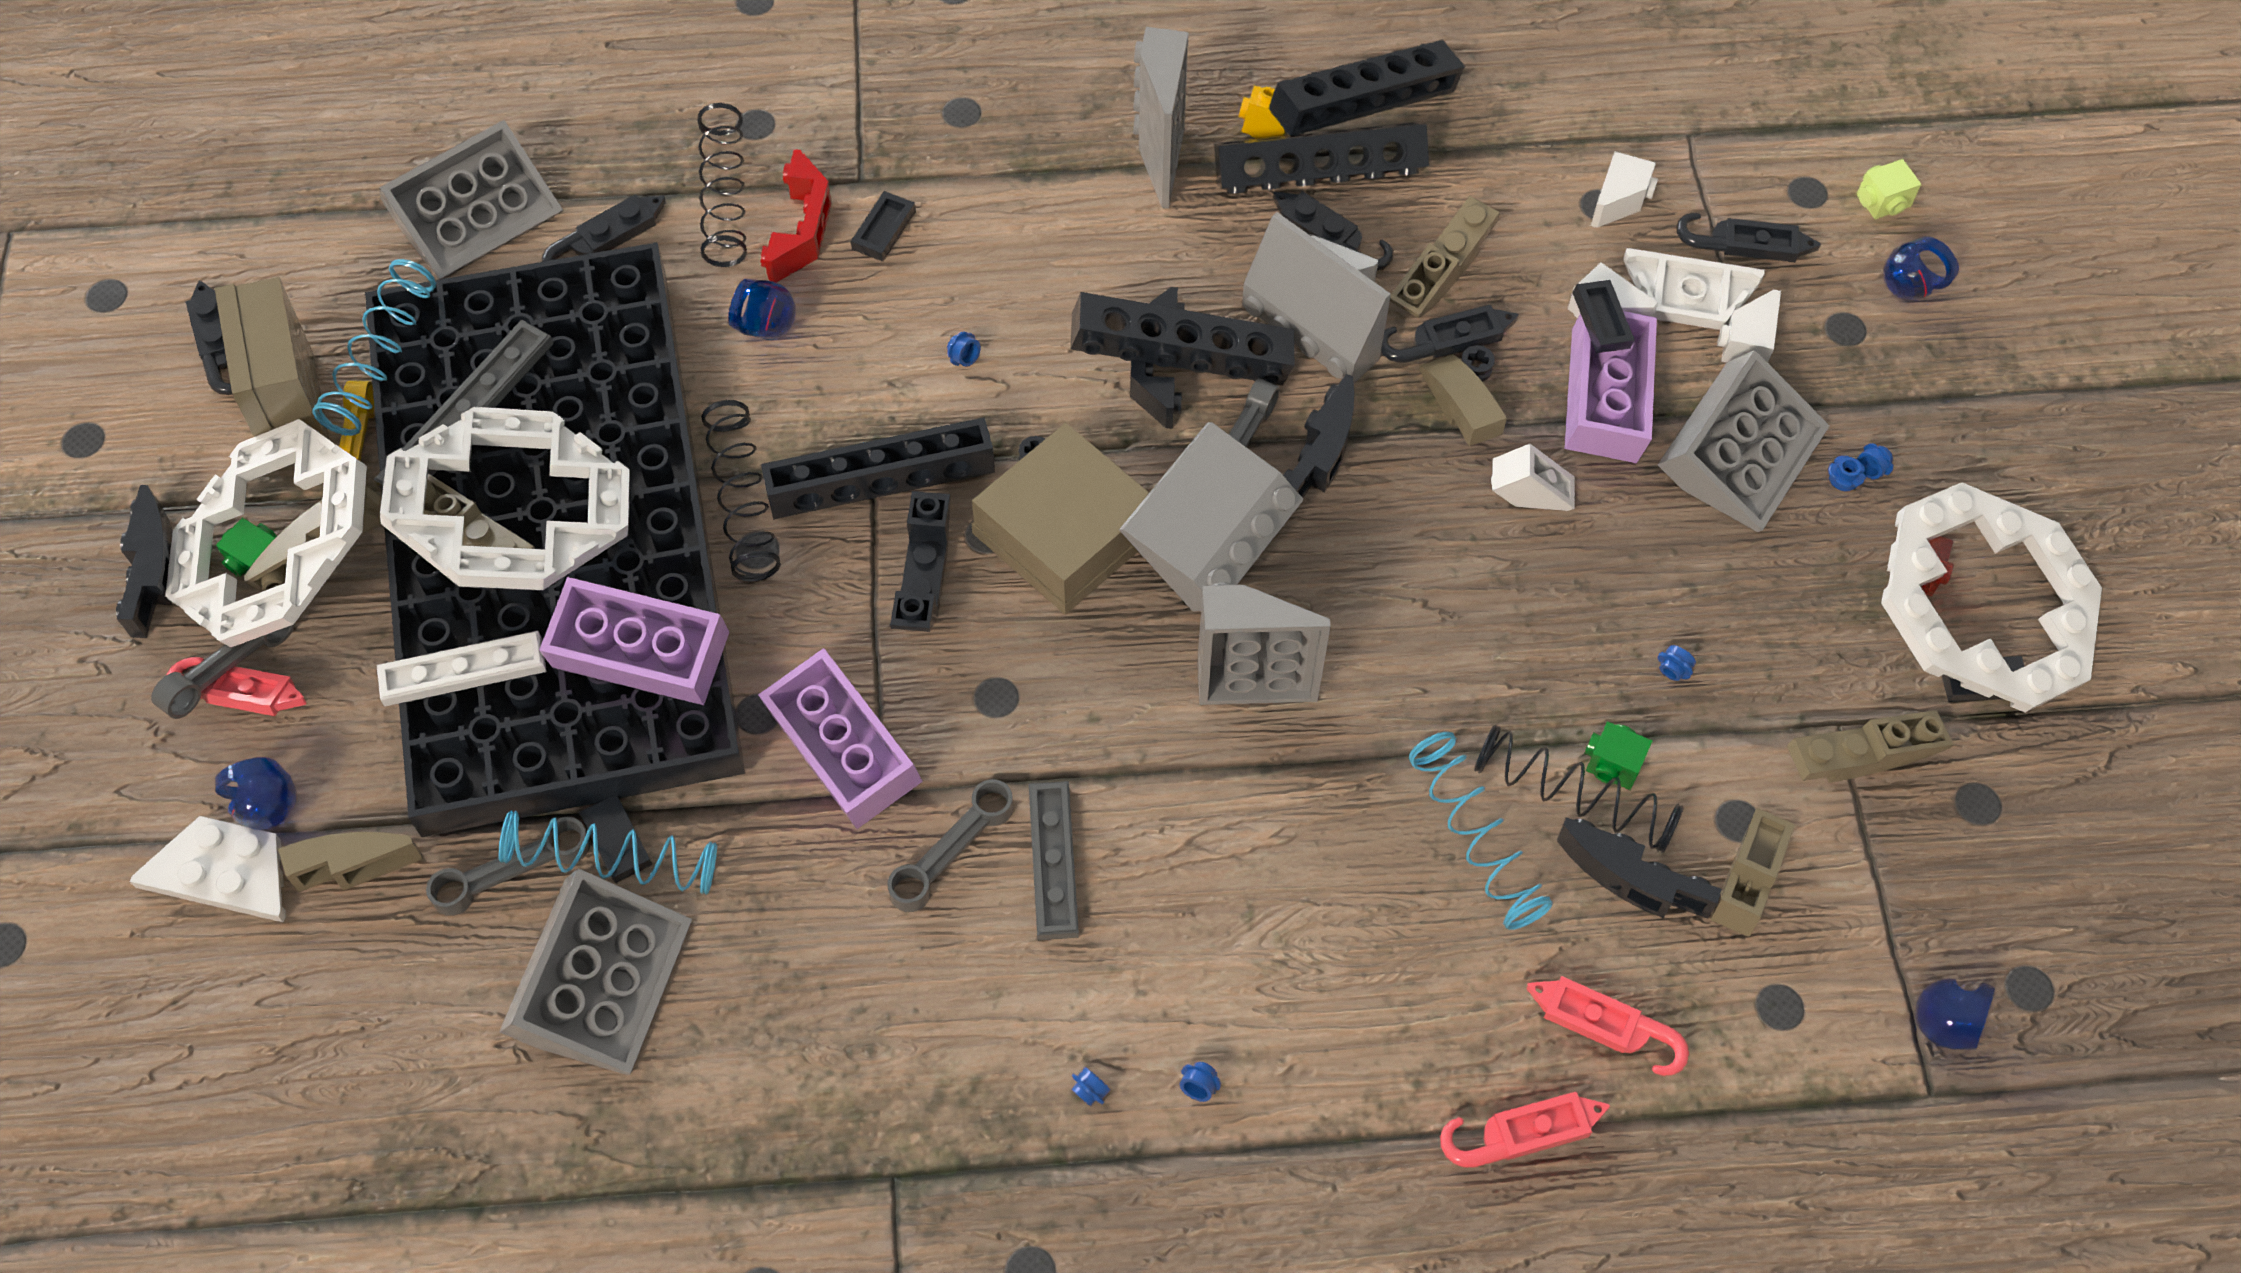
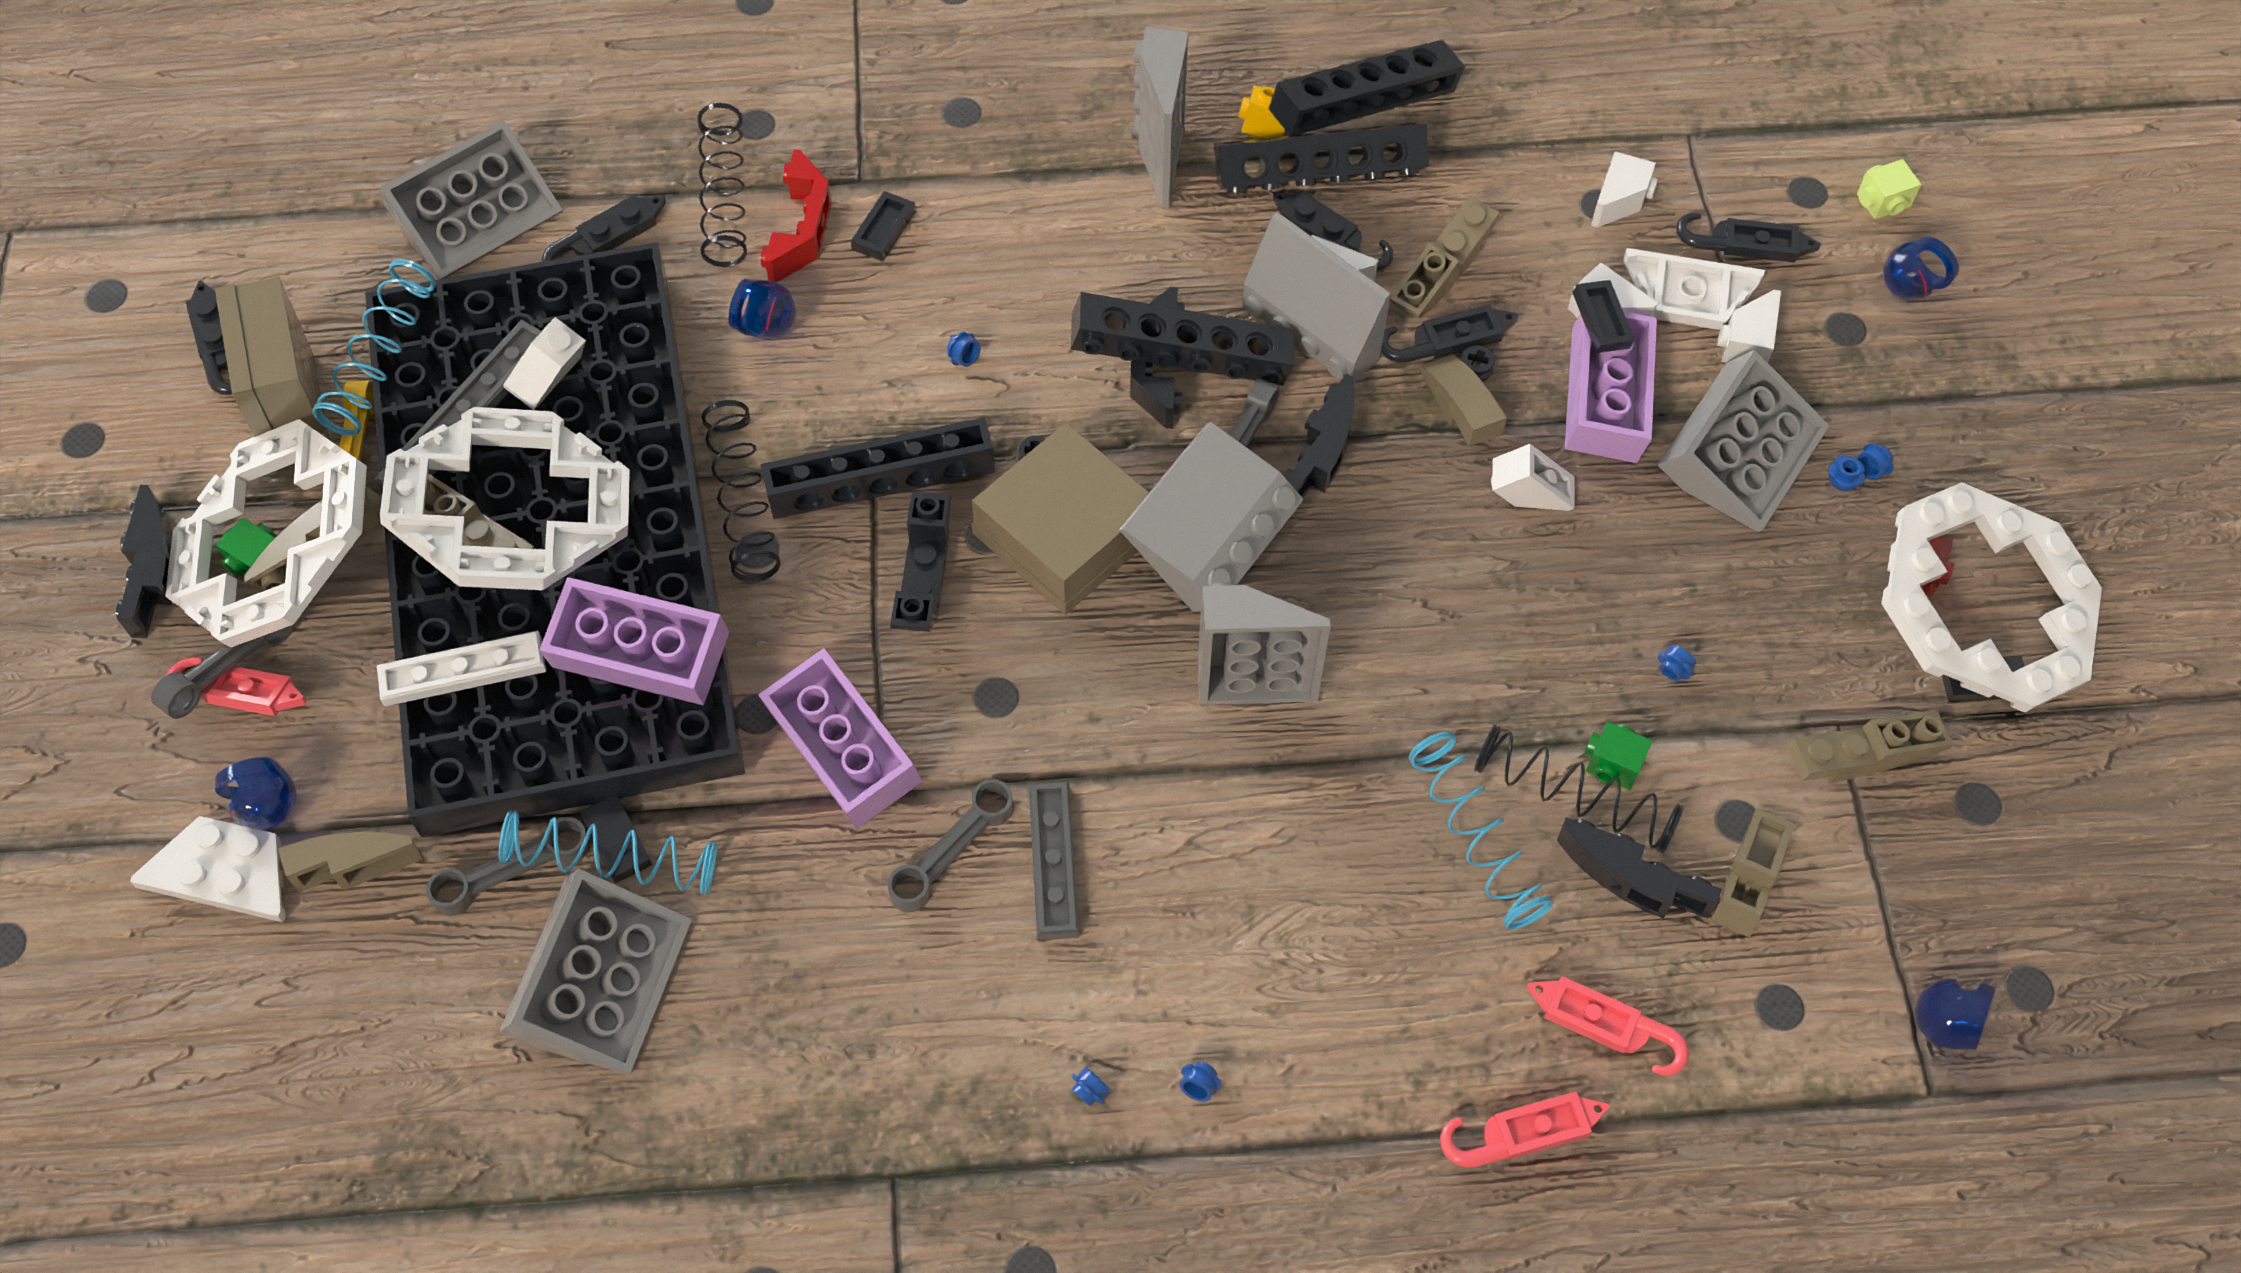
none -> white slope [503,317,586,410]

